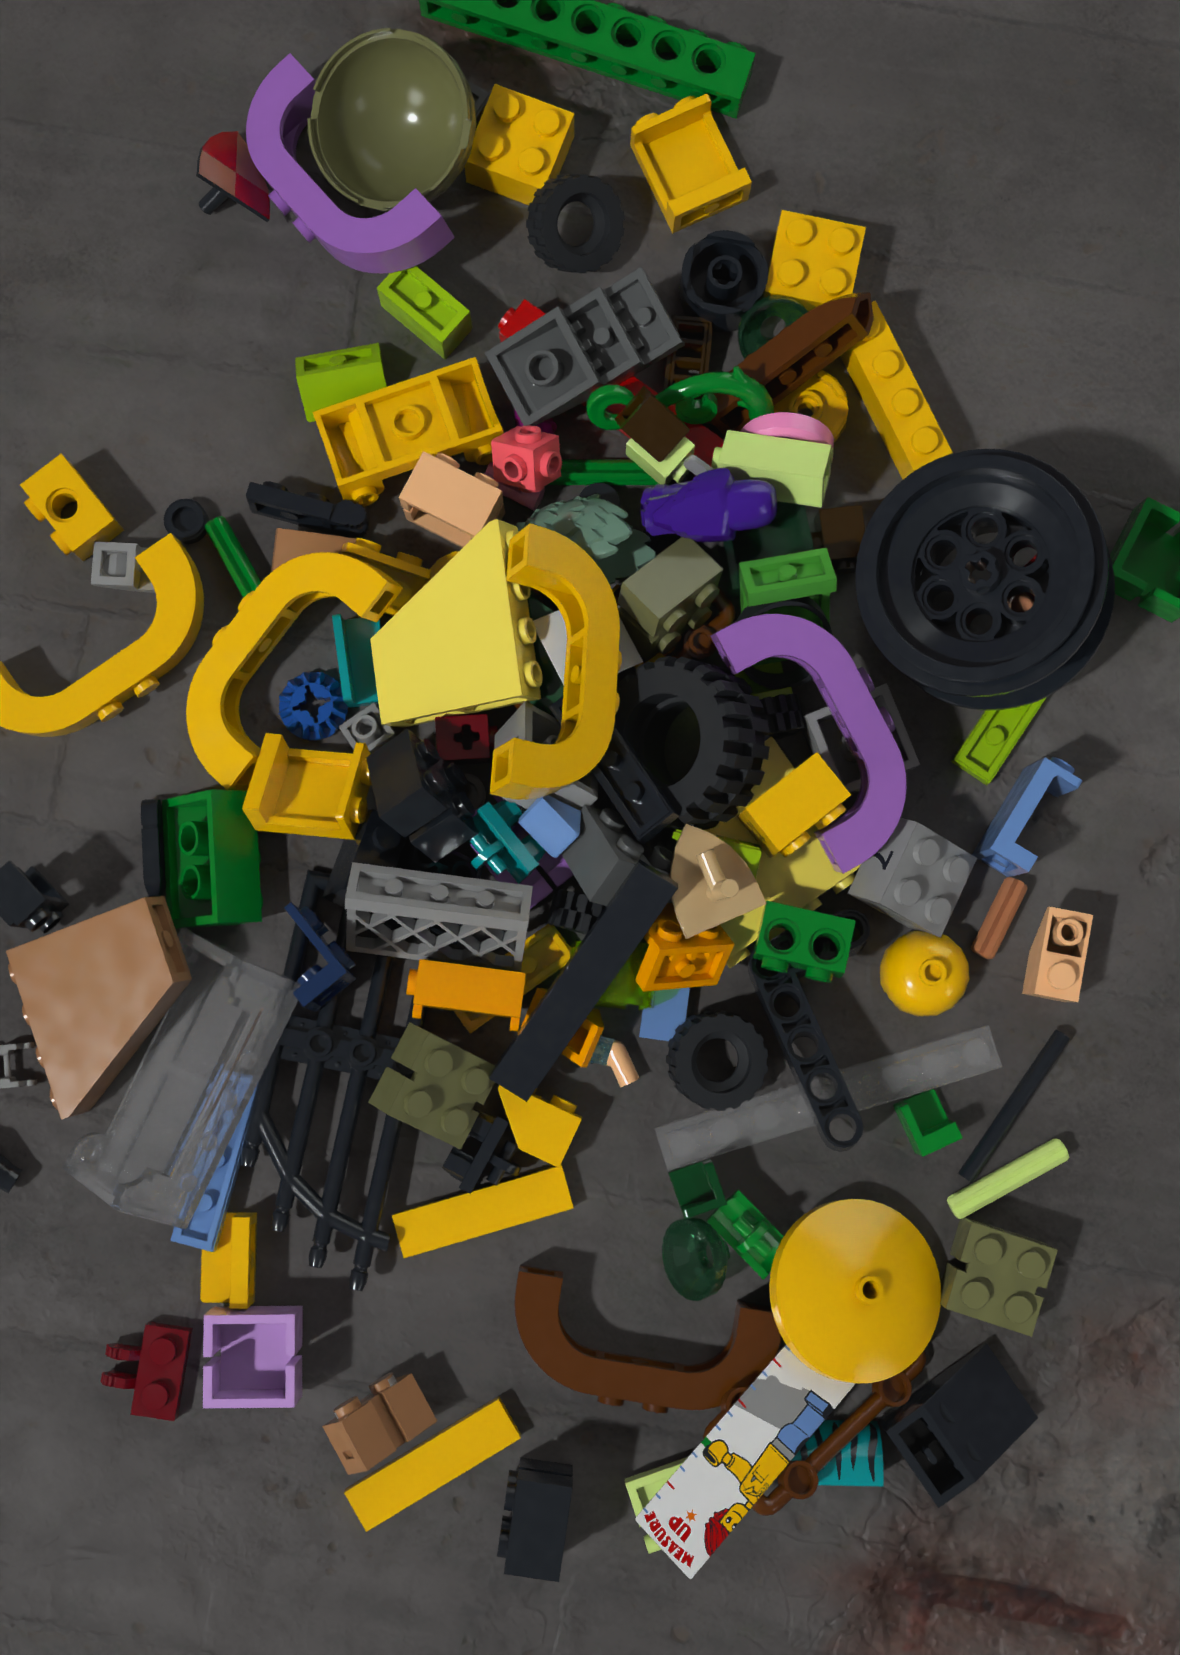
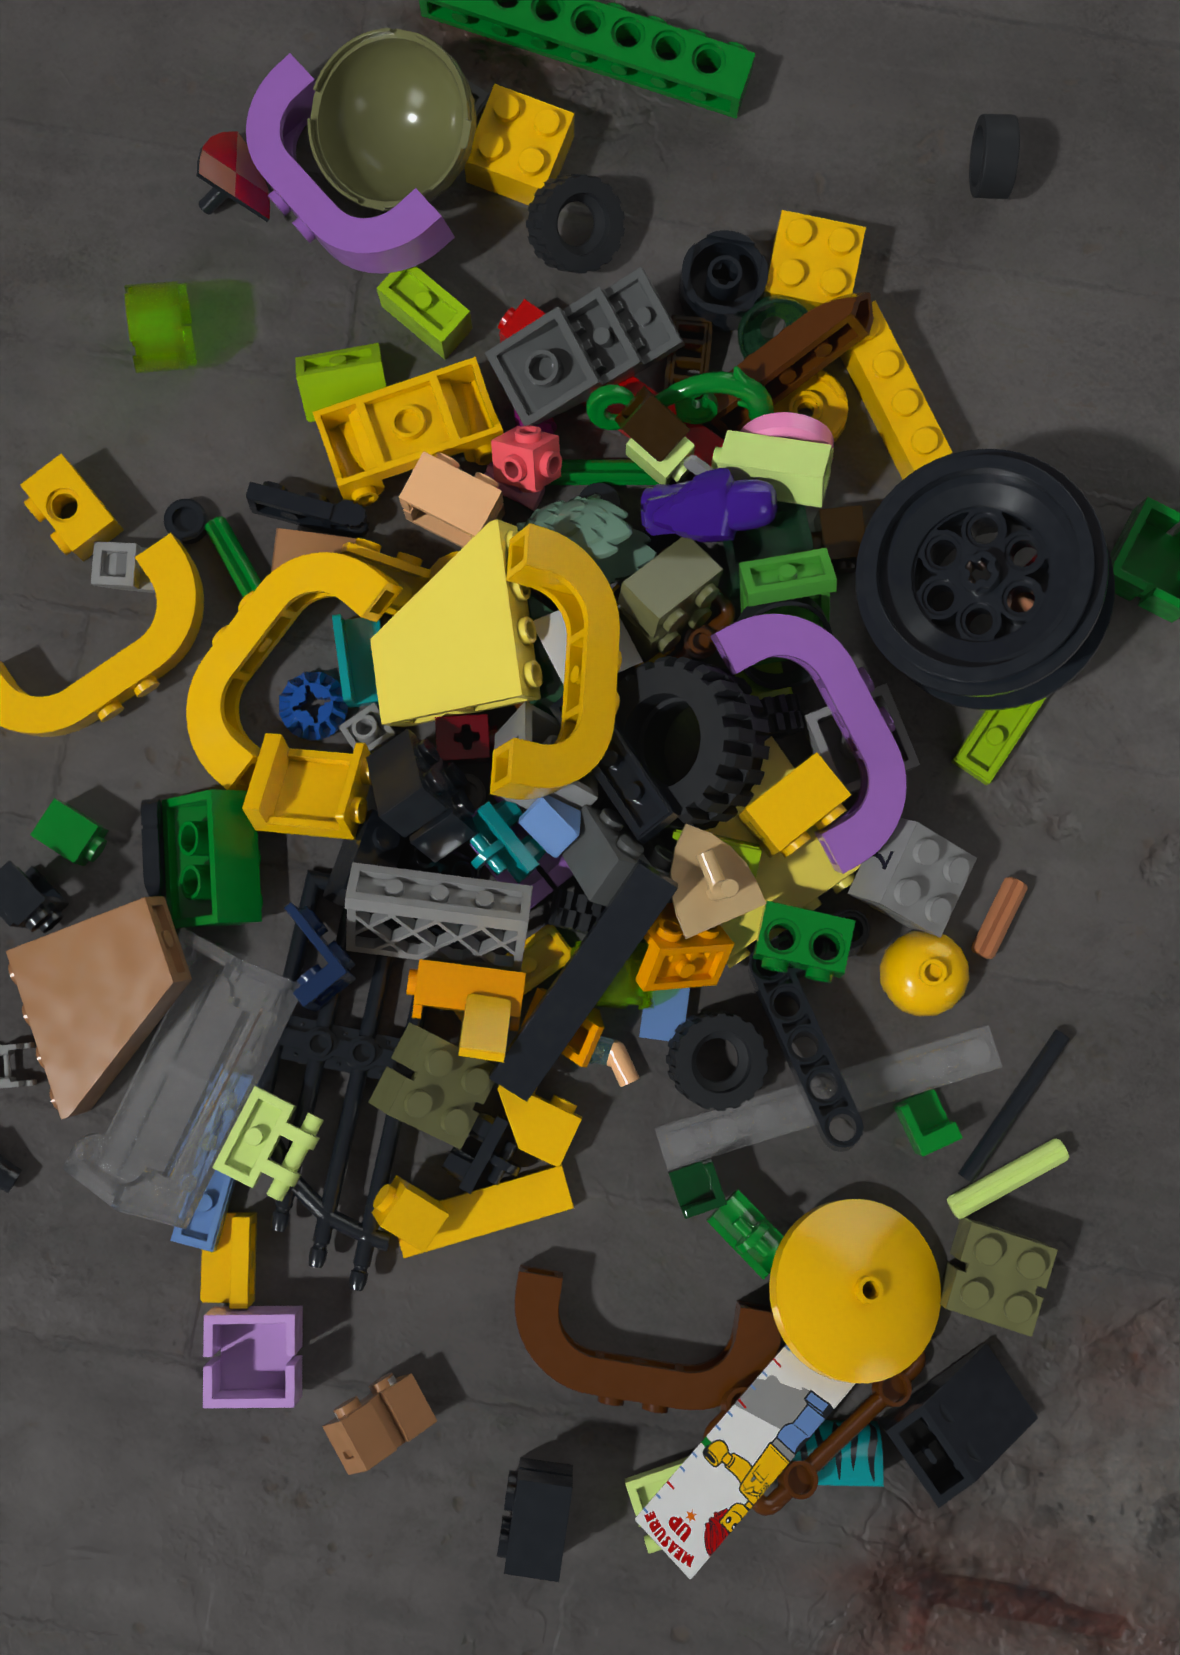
dark red hinge [101,1322,193,1421] -> none
yellow tile [344,1396,521,1532] -> none
yellow panel [630,94,752,234] -> none
clear green piece [662,1217,730,1301] -> none
medium blue panel [972,757,1082,877] -> none
light nougat slope [1022,907,1093,1002] -> none
none -> green brick [30,798,109,866]
none -> clear neon green brick [124,281,197,373]
none -> yellowish green plate [212,1086,324,1202]
none -> yellow brick [371,1175,449,1253]
none -> yellow slope [458,993,511,1063]
none -> black tyre [969,114,1020,199]

